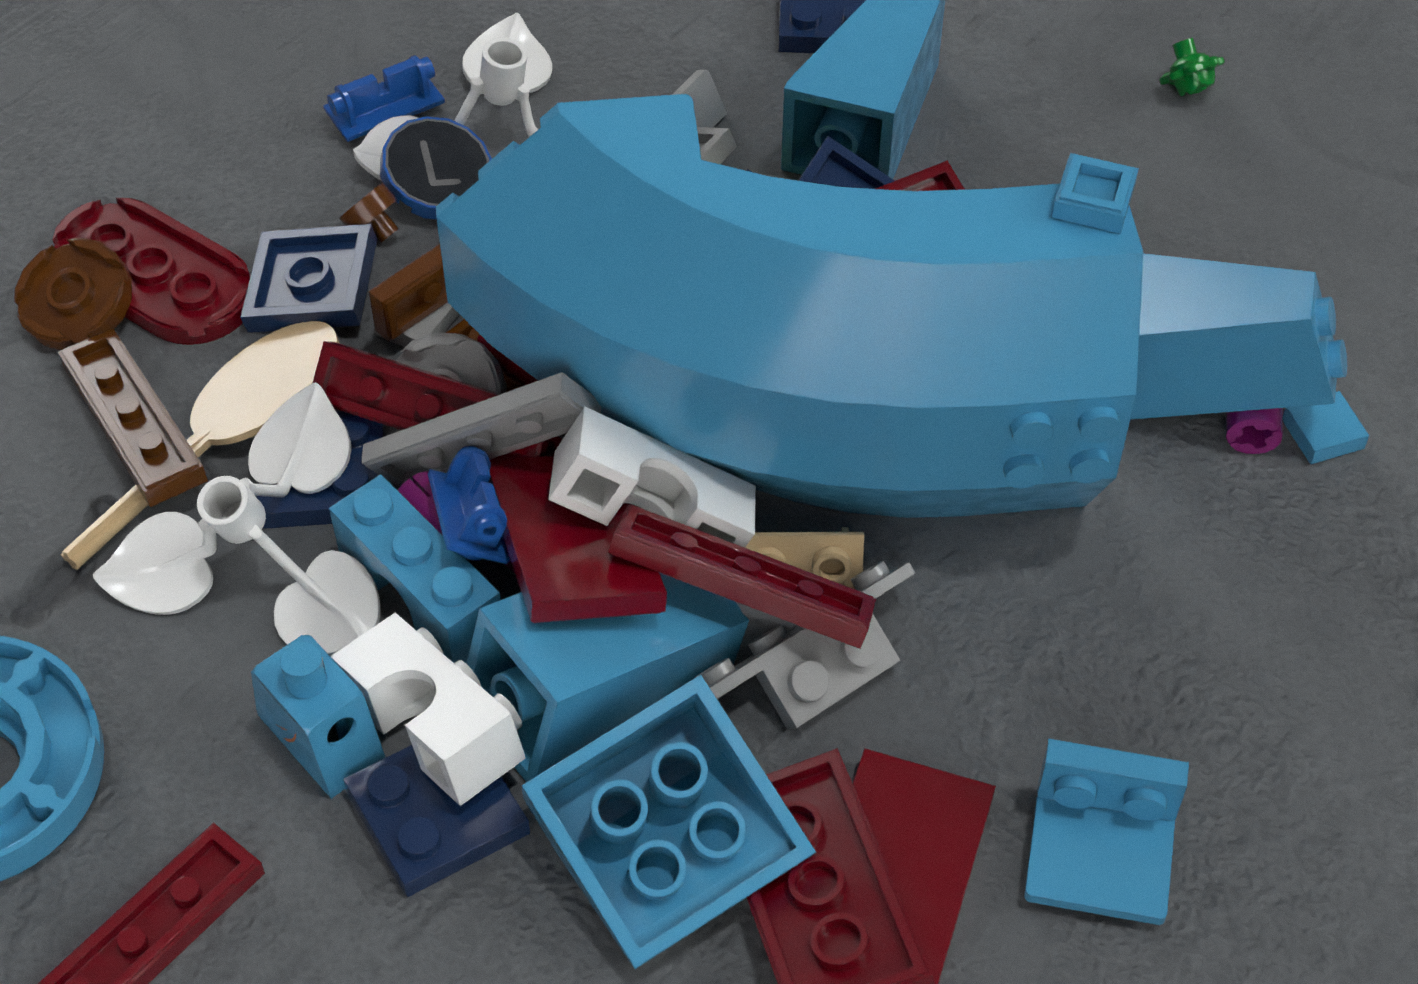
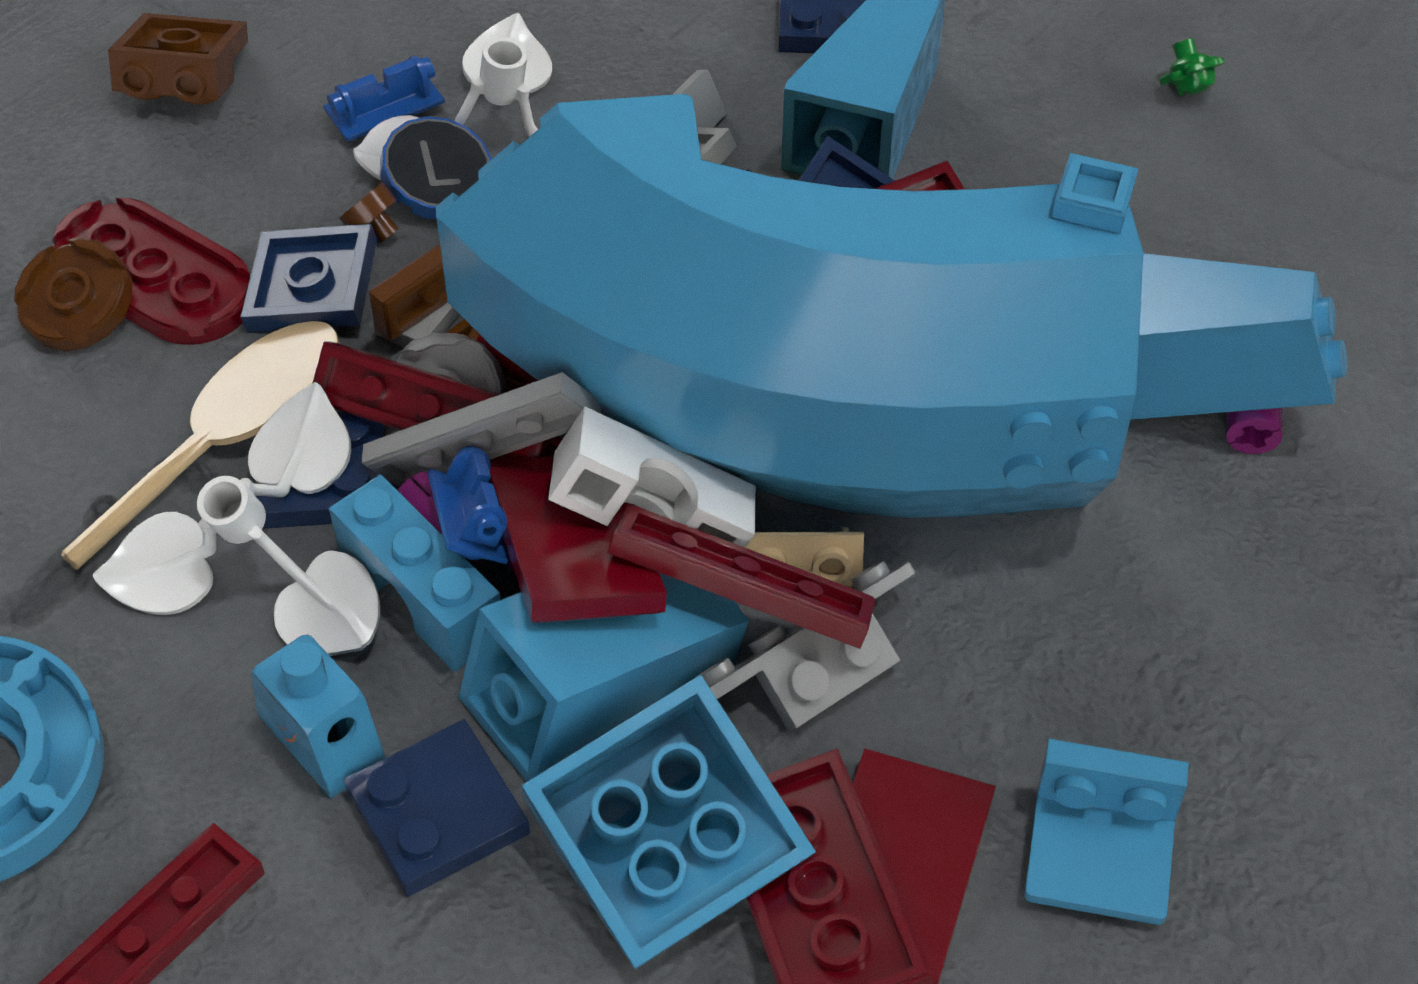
tile [58,329,208,507] -> none
white arch [330,613,526,806] -> none
dark azure tile [1282,391,1369,465] -> none
none -> reddish brown plate [108,13,248,104]

